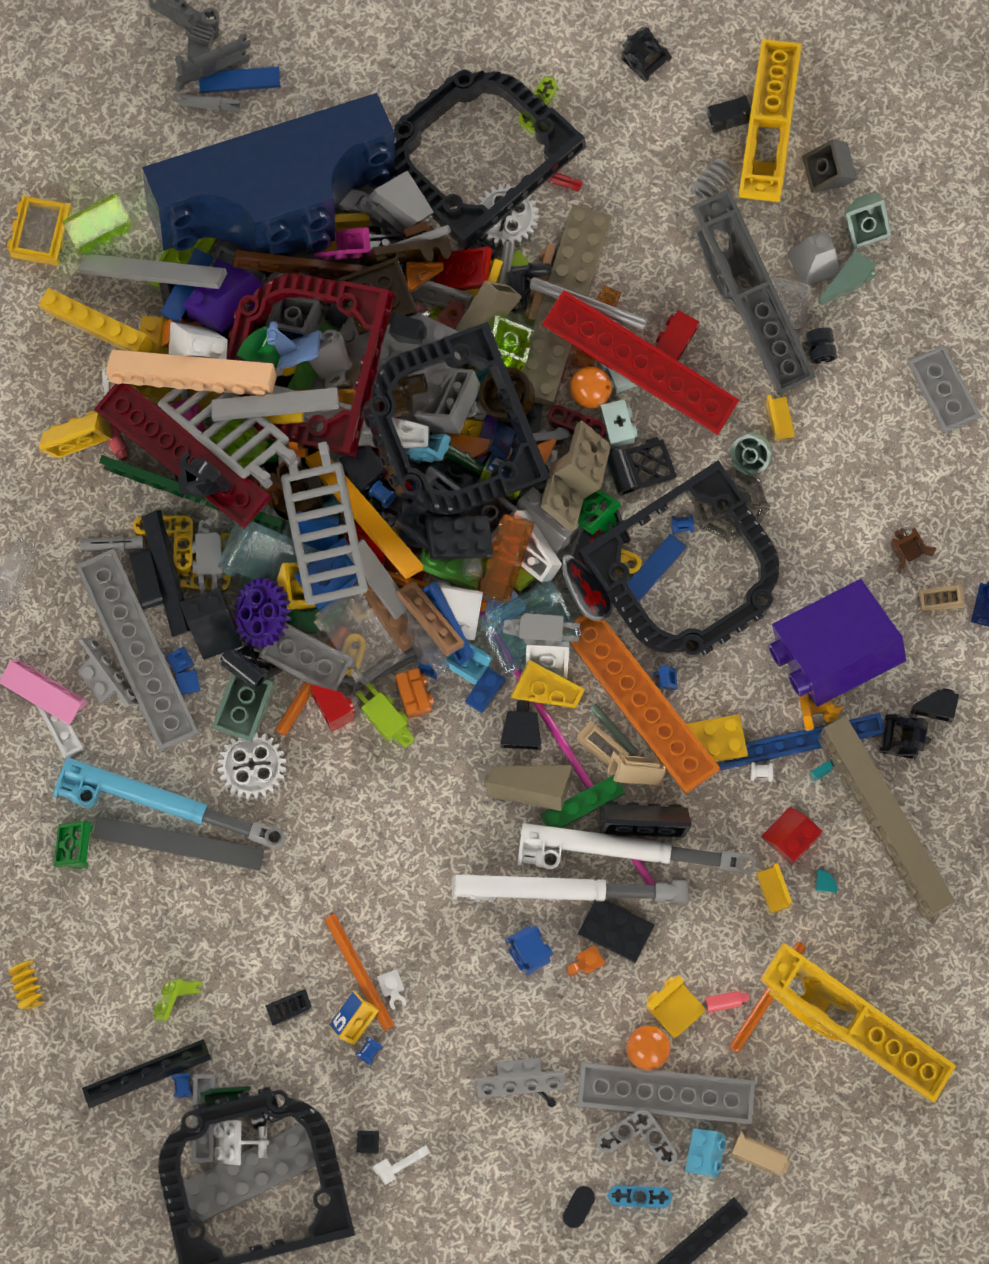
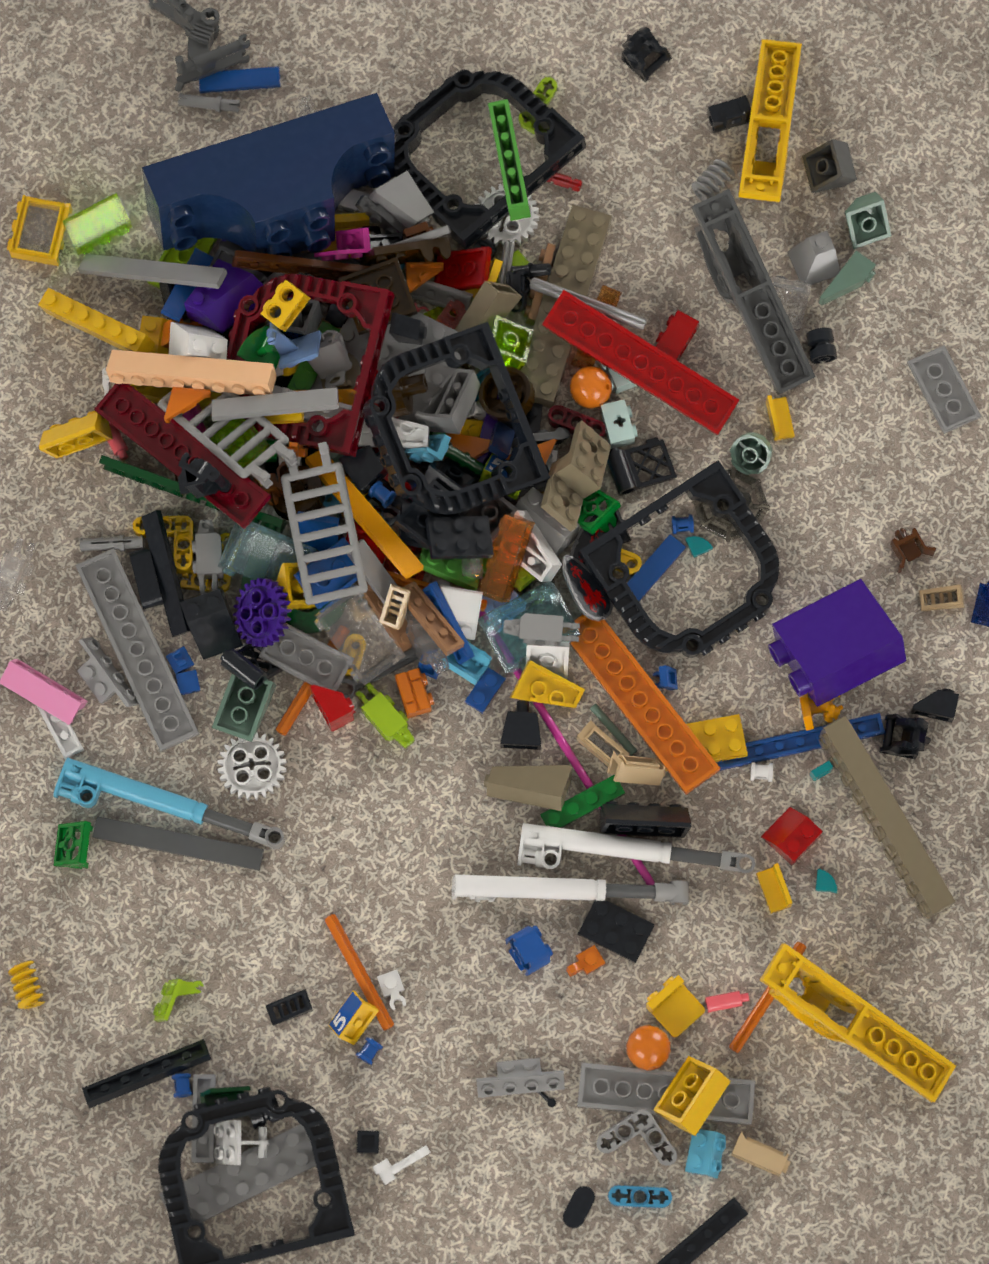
none -> orange tile [164,387,211,423]
none -> yellow brick [260,280,311,332]
none -> tan slope [379,583,411,630]
none -> bright green brick [488,99,531,221]
none -> yellow slope [653,1056,731,1136]
none -> teal tile [685,536,713,558]

